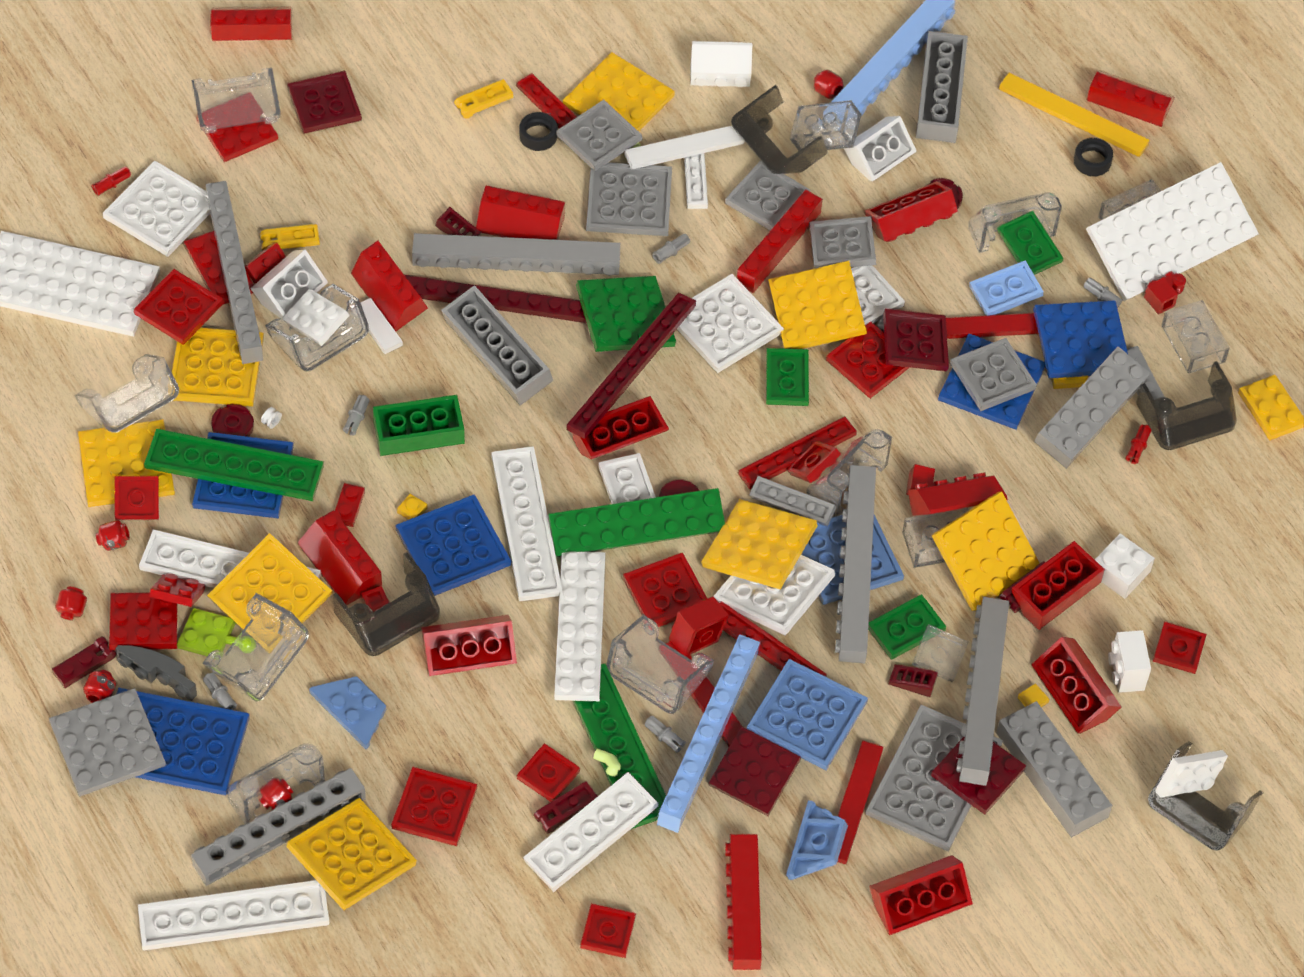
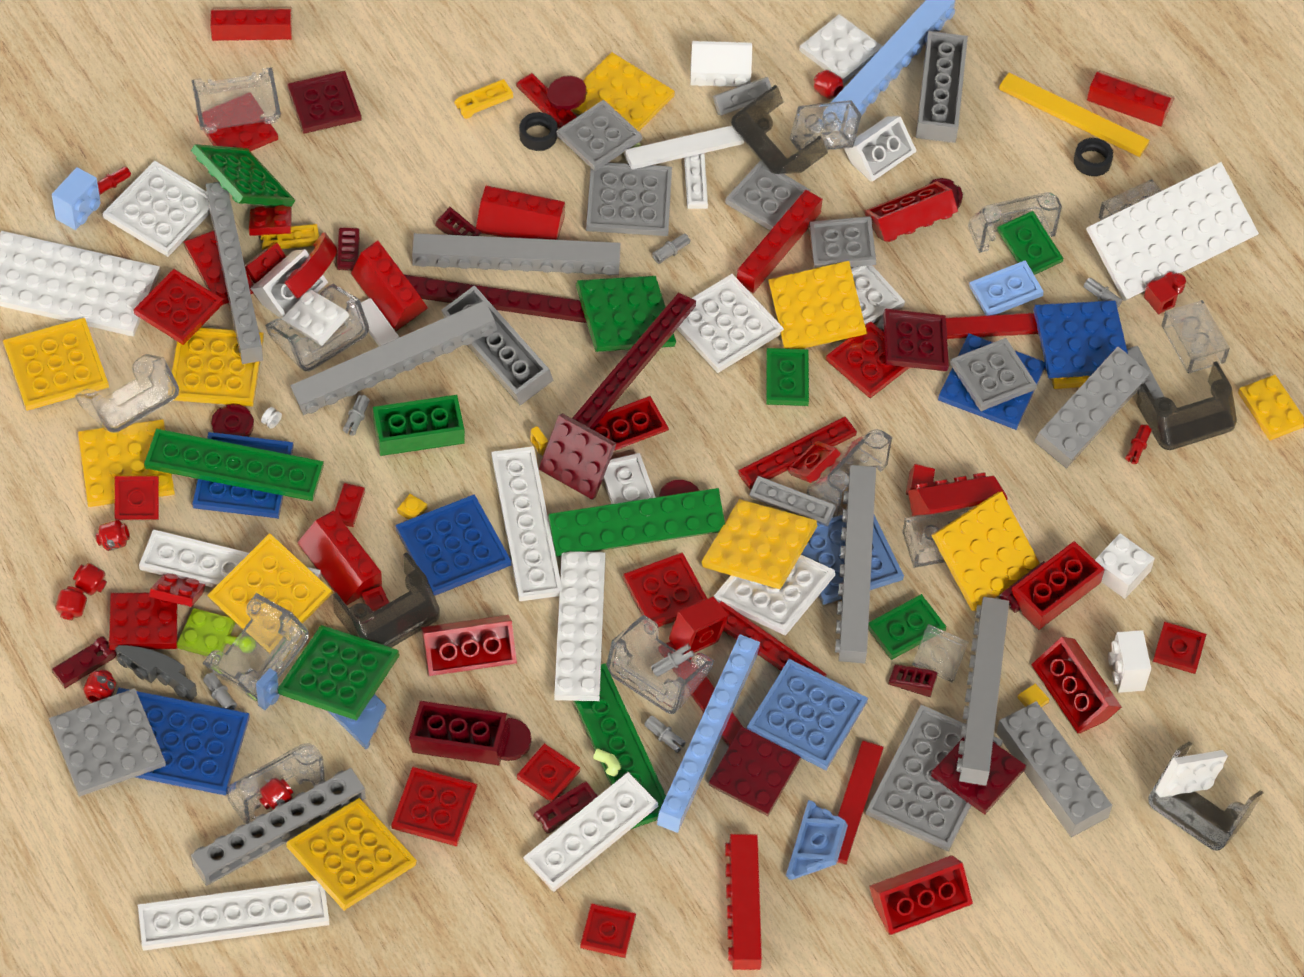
none -> yellow plate [3,317,109,411]
none -> light blue brick [52,167,101,230]
none -> red head [73,563,107,596]
none -> green plate [191,144,296,207]
none -> red plate [249,205,292,236]
none -> medium blue plate [256,668,279,710]
none -> green plate [277,625,400,721]
none -> red slope [284,232,337,298]
none -> light grey brick [290,300,497,415]
none -> dark red slope [337,228,360,270]
none -> dark red brick [409,701,510,766]
none -> dark red tile [501,718,532,761]
none -> yellow tile [530,426,549,456]
none -> dark red plate [538,413,617,500]
none -> dark red tile [547,76,587,111]
none -> light grey axle [651,643,695,677]
none -> light grey plate [712,77,774,116]
none -> white plate [799,14,883,83]

